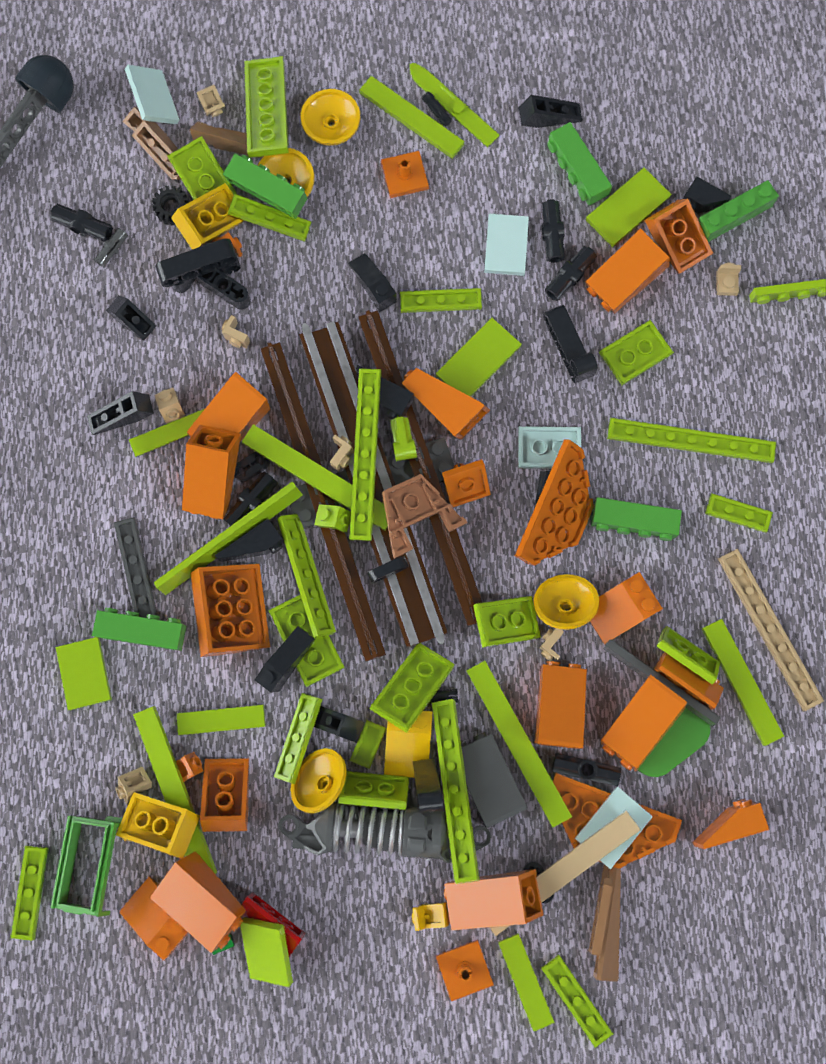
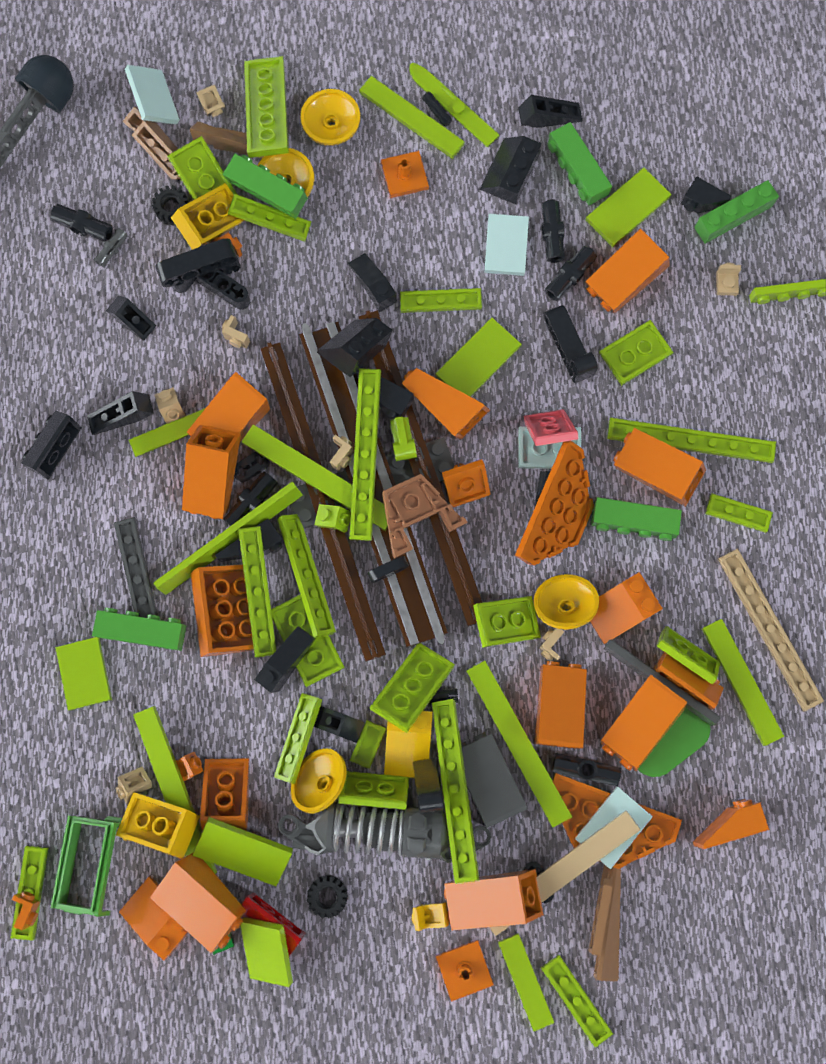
lime tile [177,705,266,736] -> none
orange slope [645,199,713,274] -> none
none -> orange bracket [12,891,40,930]
none -> black slope [21,410,82,480]
none -> lime tile [193,817,293,886]
none -> lime tile [238,526,276,658]
none -> black tyre [307,875,348,919]
none -> black slope [317,318,393,378]
none -> black slope [480,136,542,205]
none -> coral tile [524,409,578,446]
none -> orange slope [613,428,706,507]

